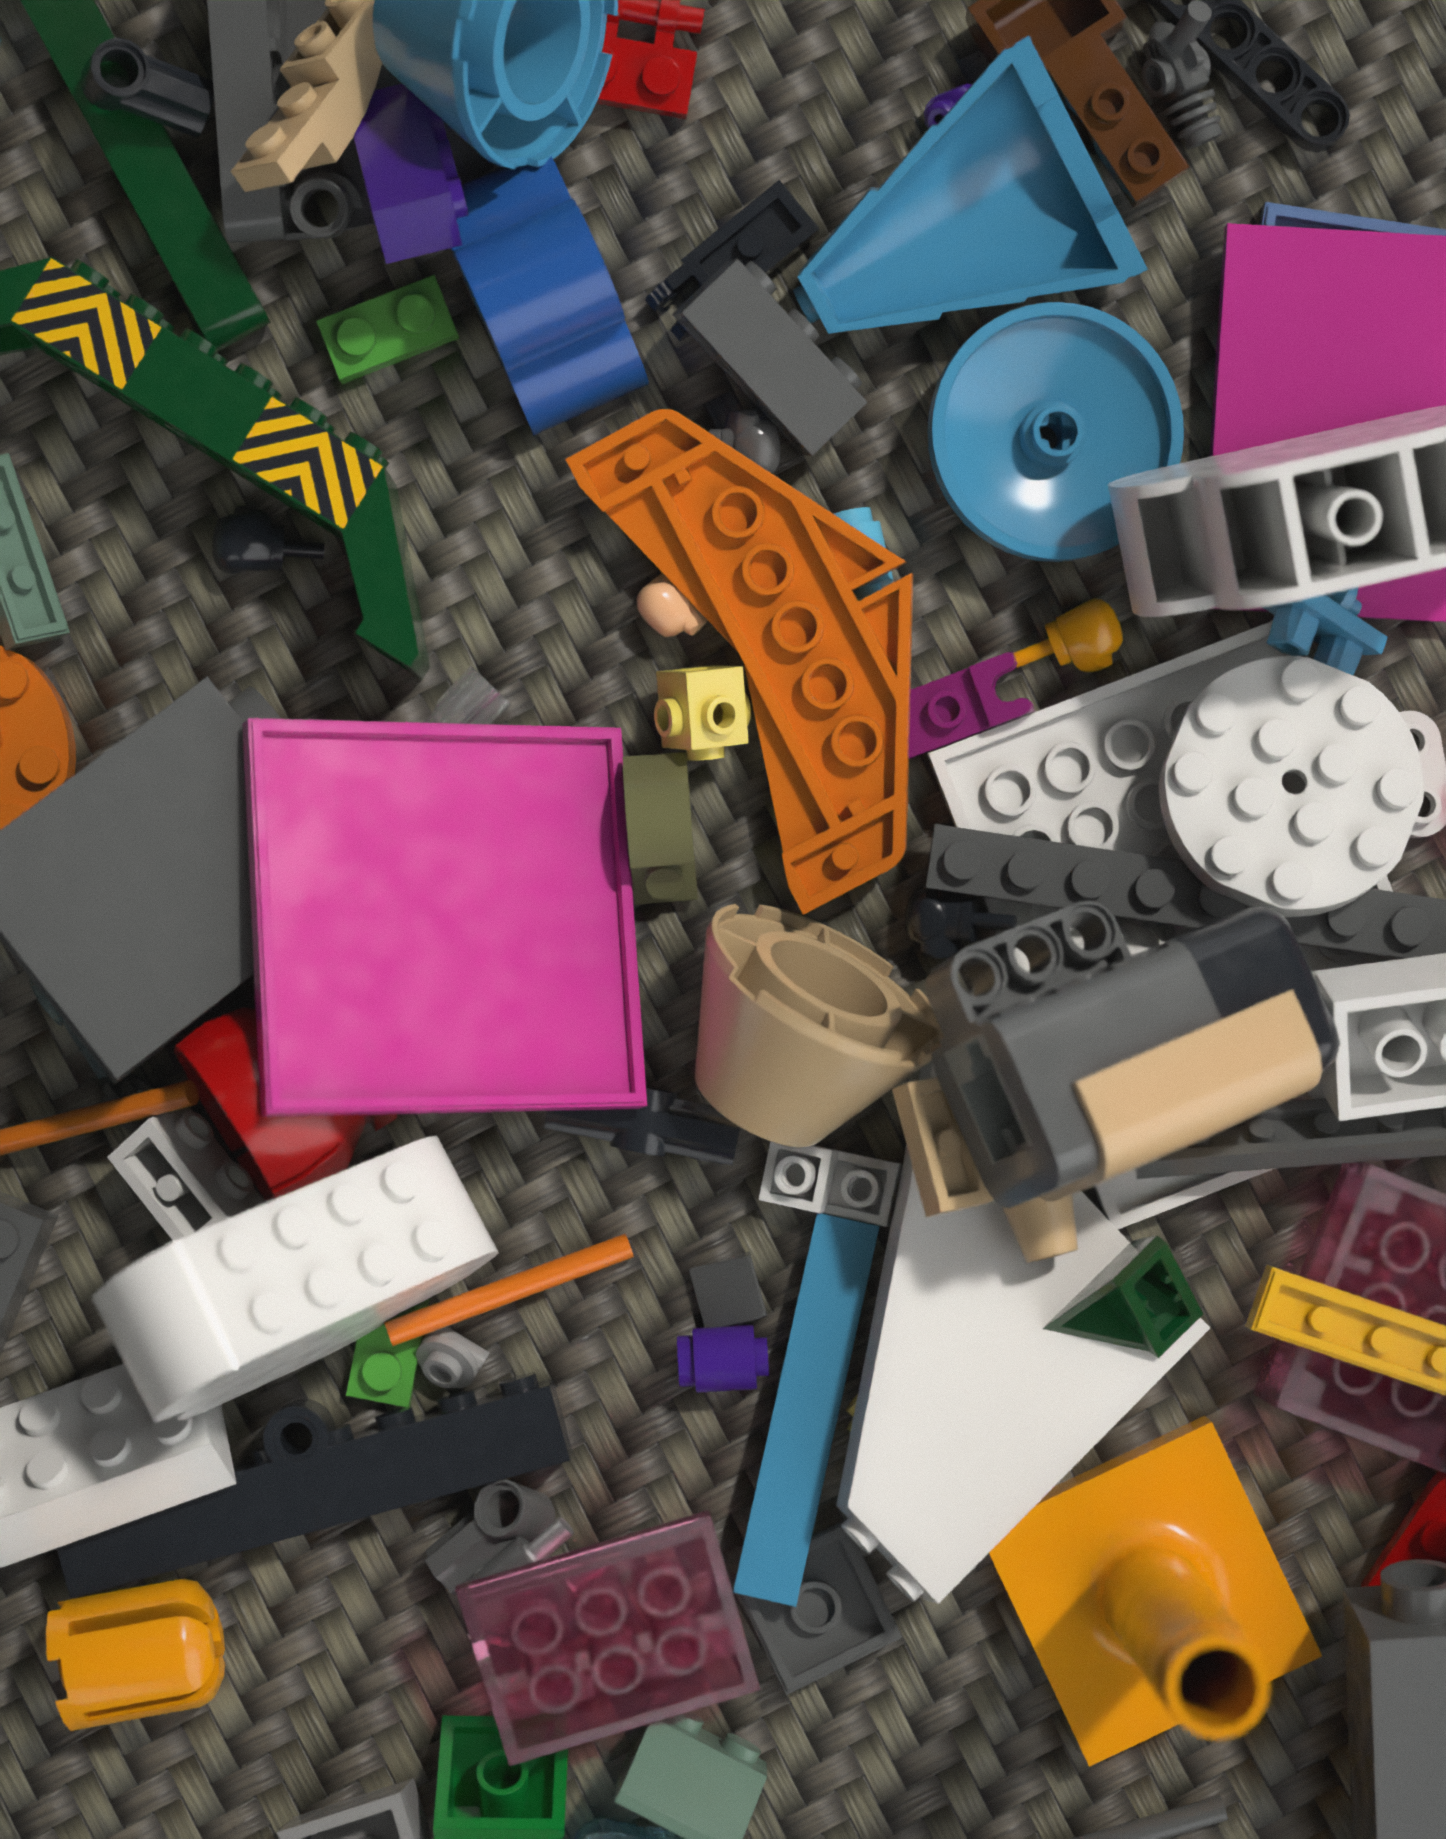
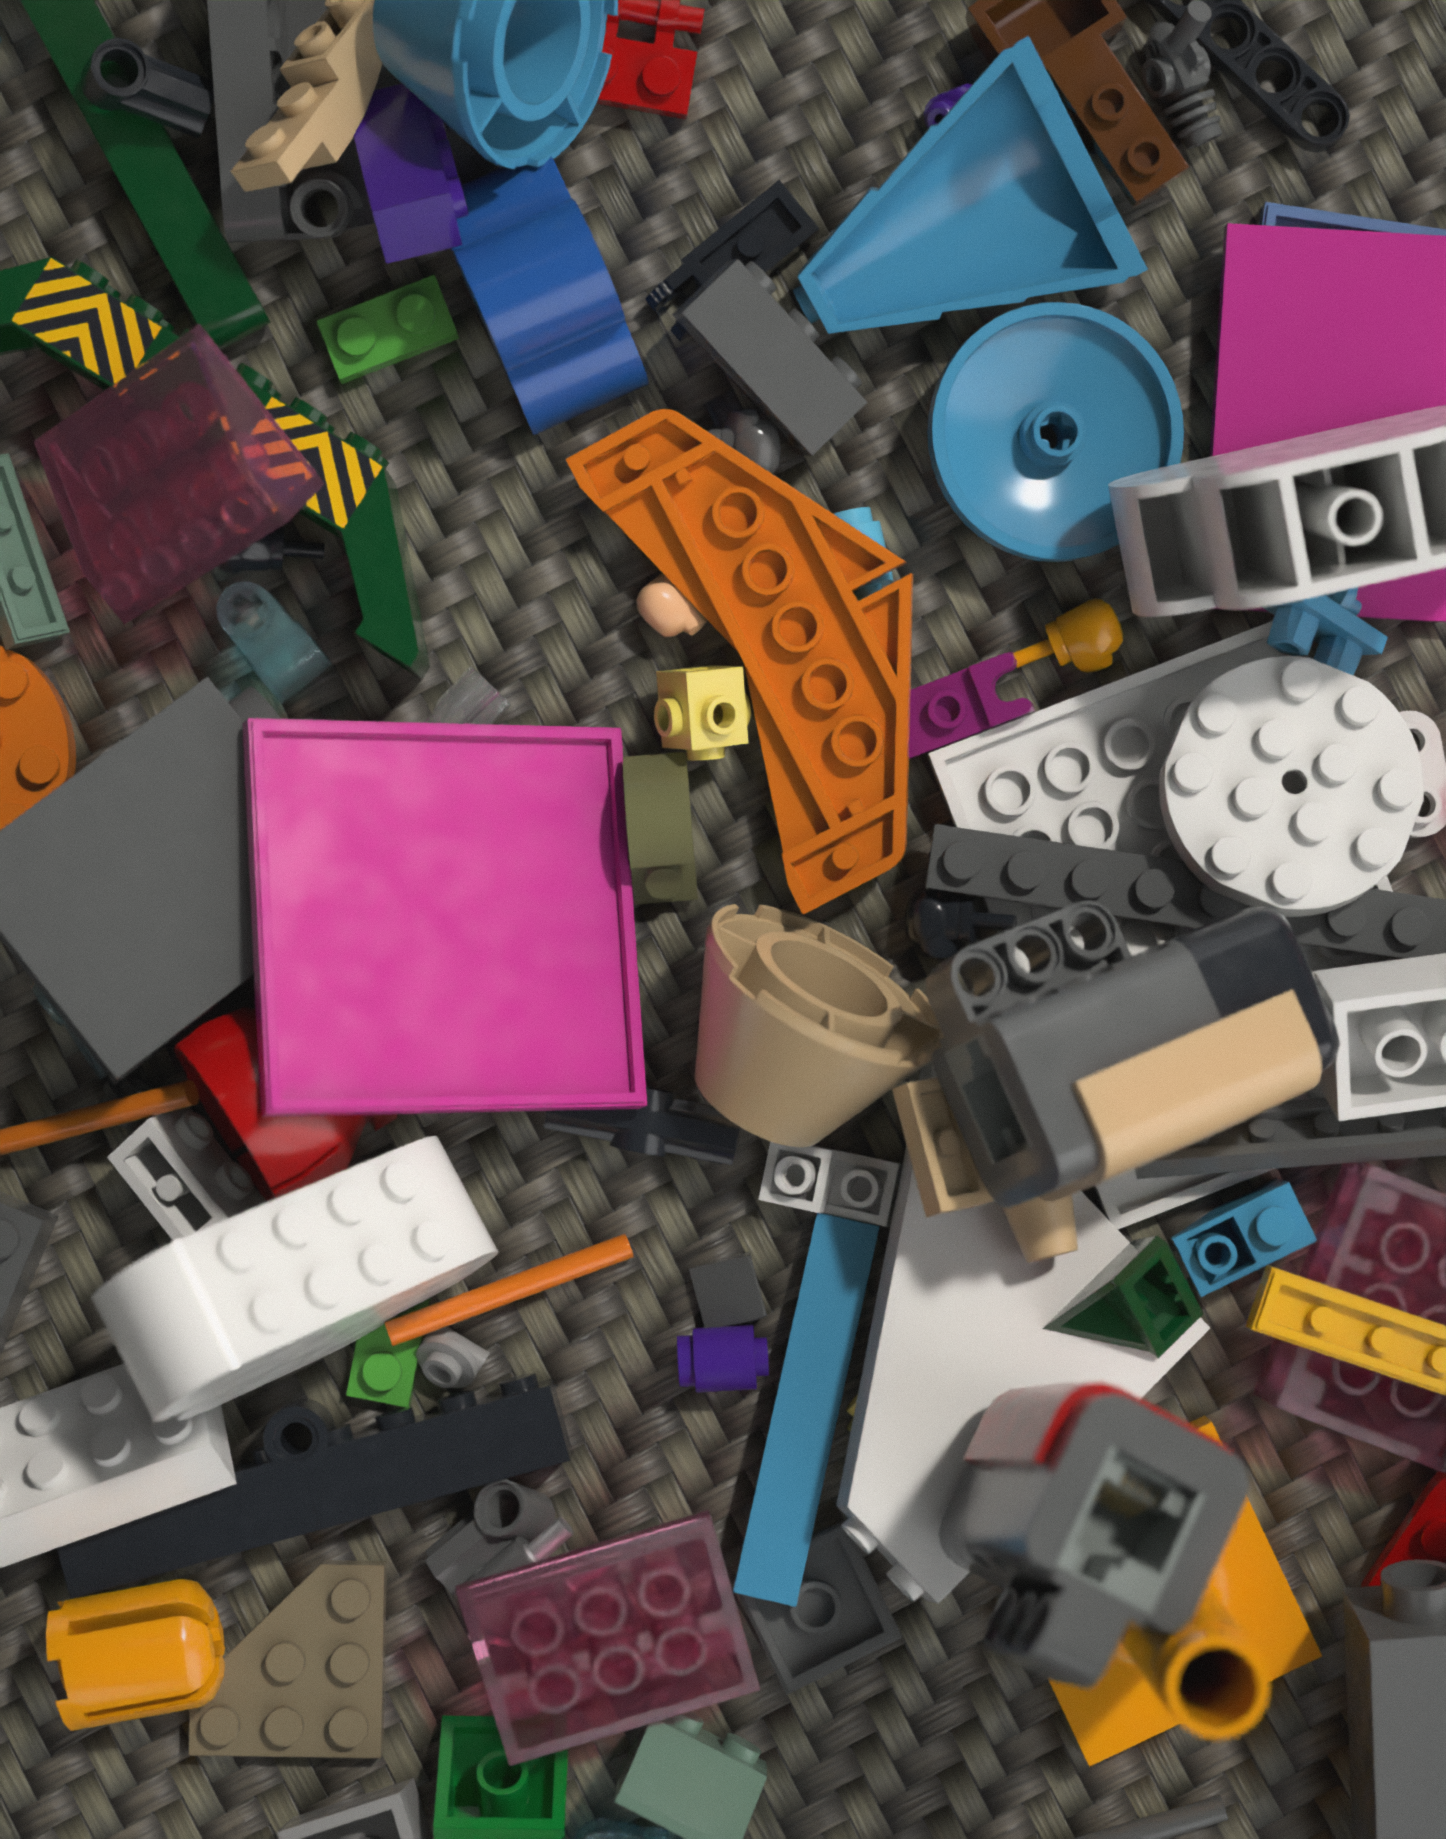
none -> clear pink slope [34,324,325,625]
none -> dark tan plate [189,1560,387,1758]
none -> clear light blue piece [216,581,332,704]
none -> dark grey piece [939,1382,1249,1689]
none -> dark azure slope [1171,1178,1317,1297]

